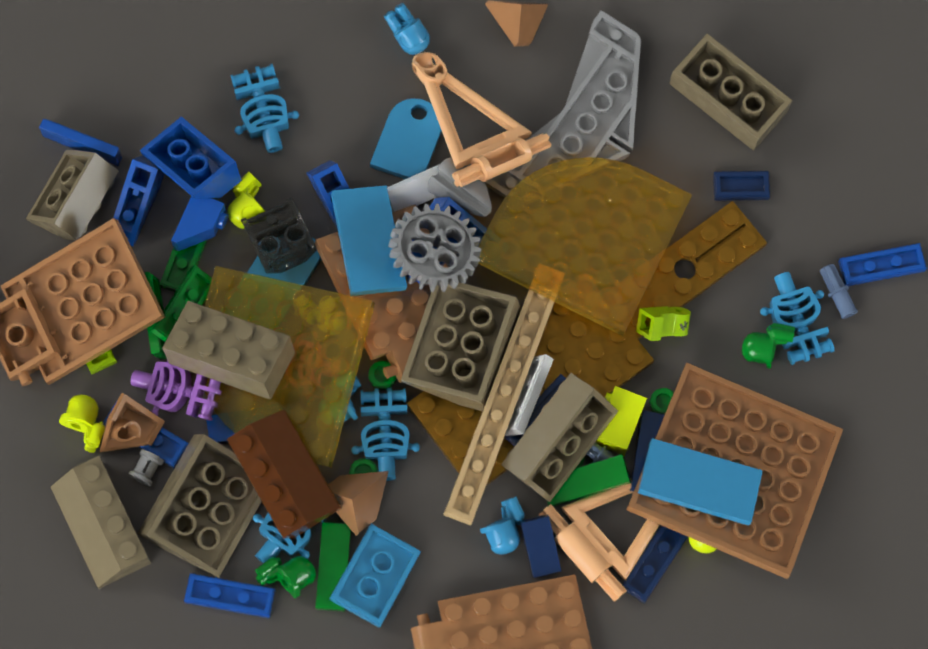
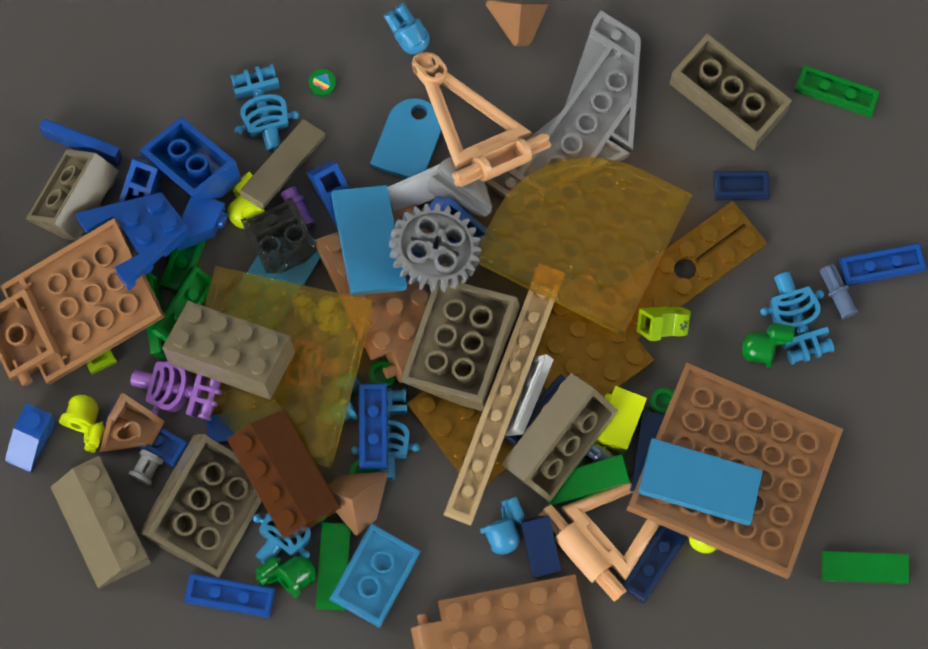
none -> blue slope [5,403,57,473]
none -> blue wing [75,192,190,290]
none -> dark tan tile [240,119,326,210]
none -> medium lavender pin [280,186,316,231]
none -> green tile [309,69,336,97]
none -> blue tile [359,383,388,469]
none -> green tile [794,64,881,118]
none -> green tile [821,551,909,584]

